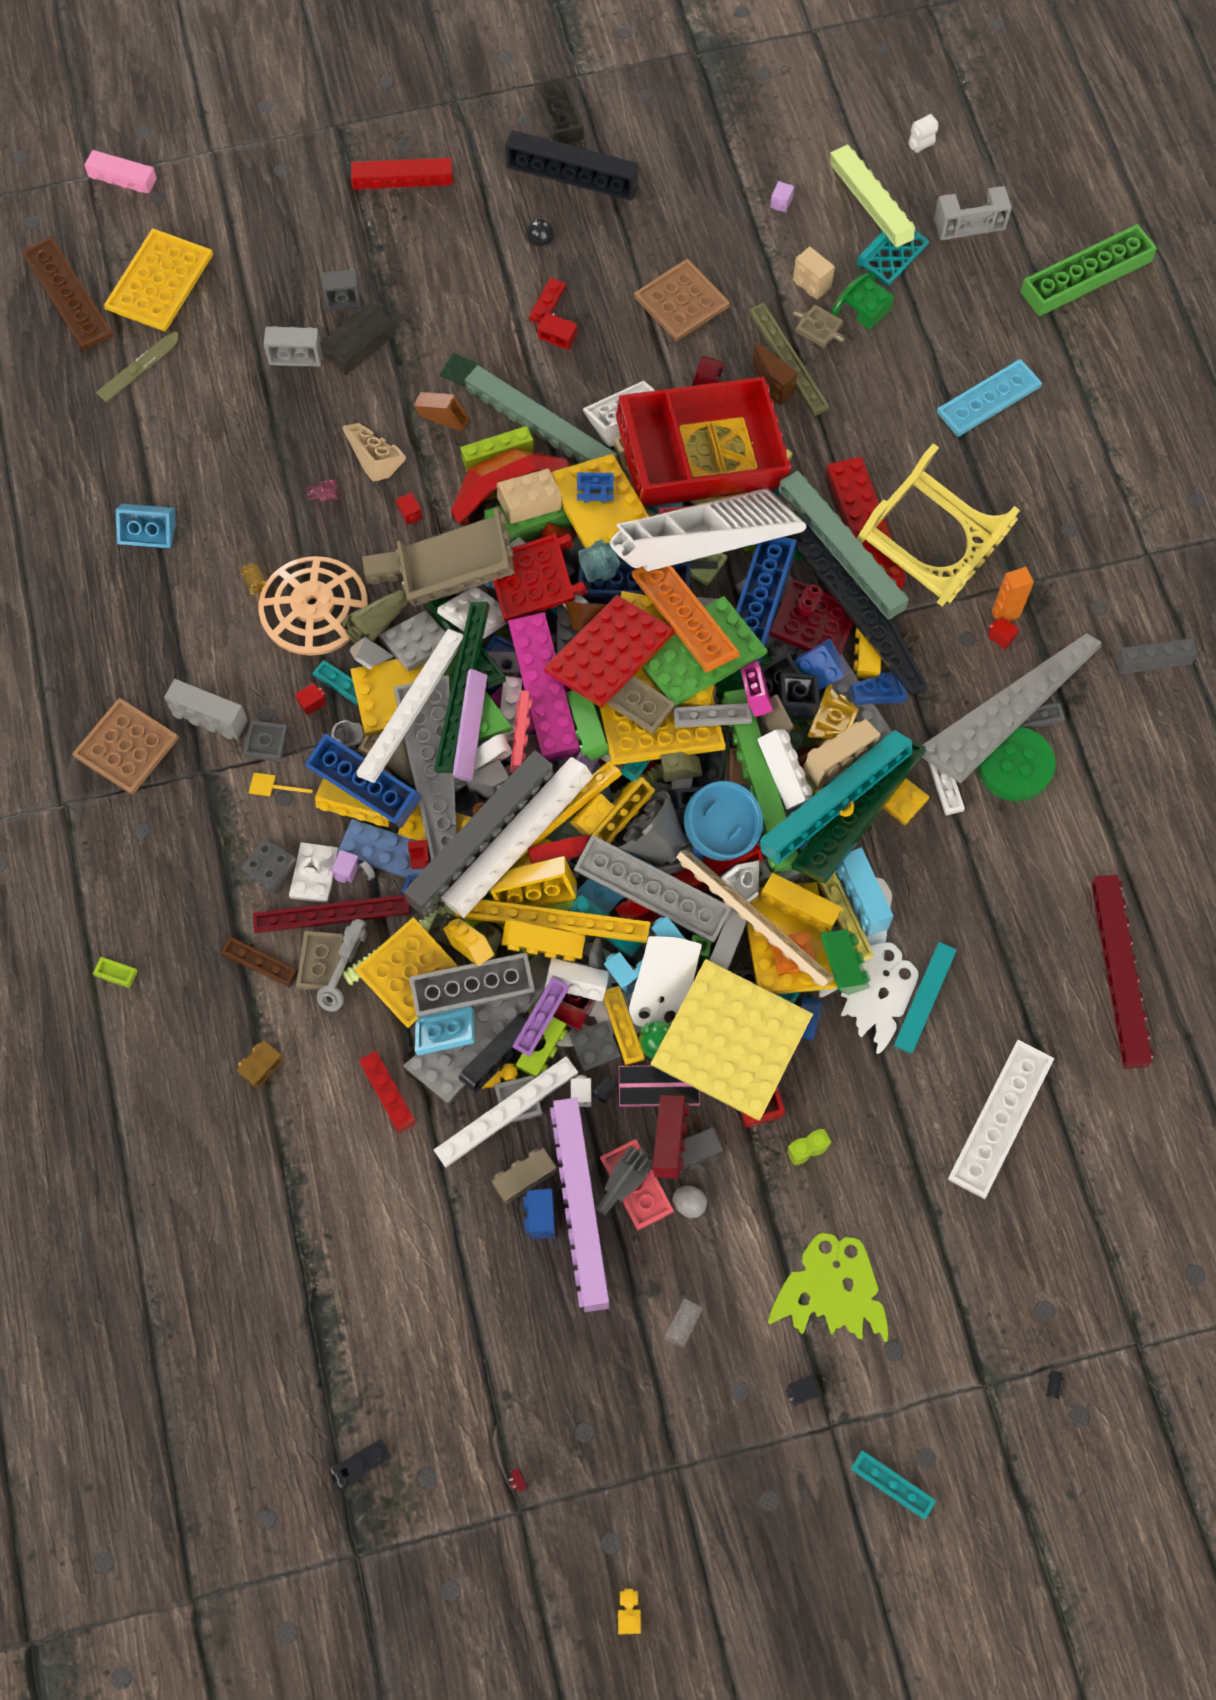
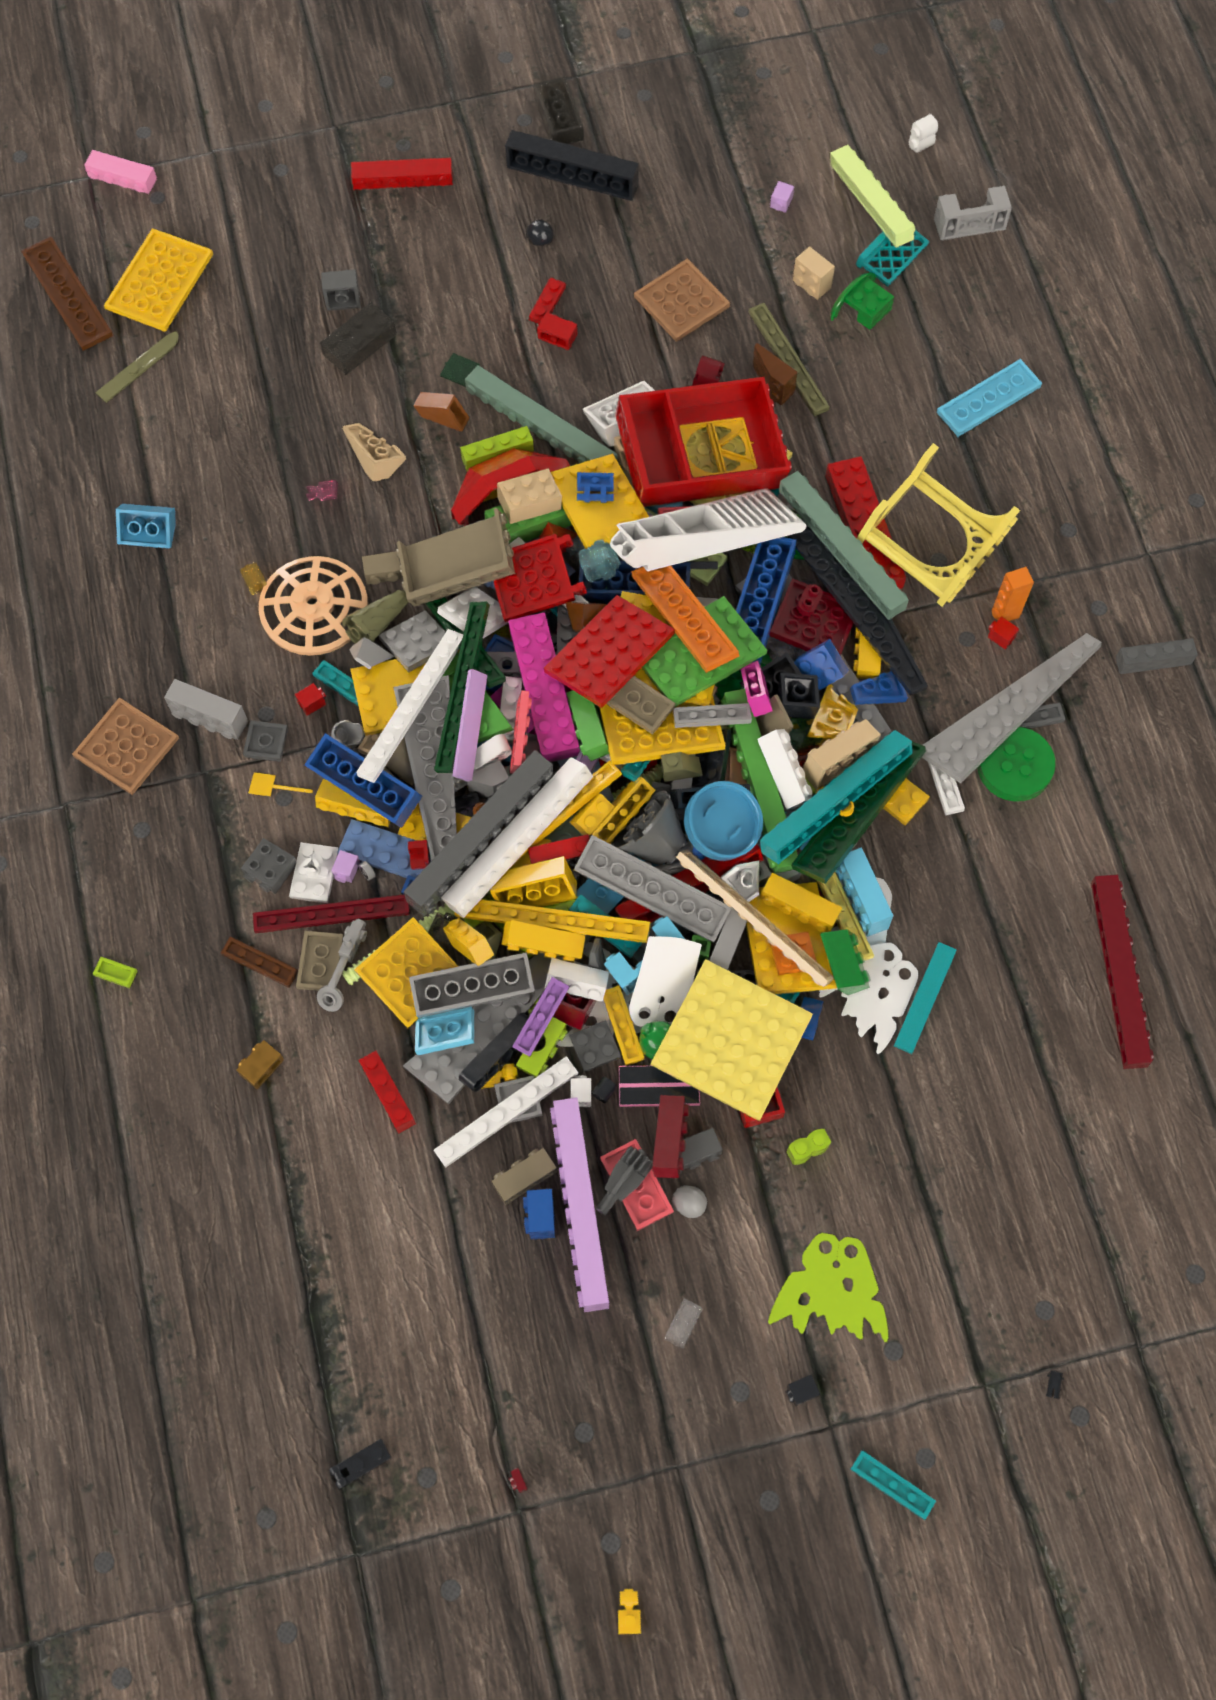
light grey brick [264,326,323,366] -> none
red brick [396,493,423,525] -> none
dark tan plate [793,304,846,348] -> none
white plate [948,1040,1054,1199] -> none
bright green brick [1020,224,1157,317] -> none

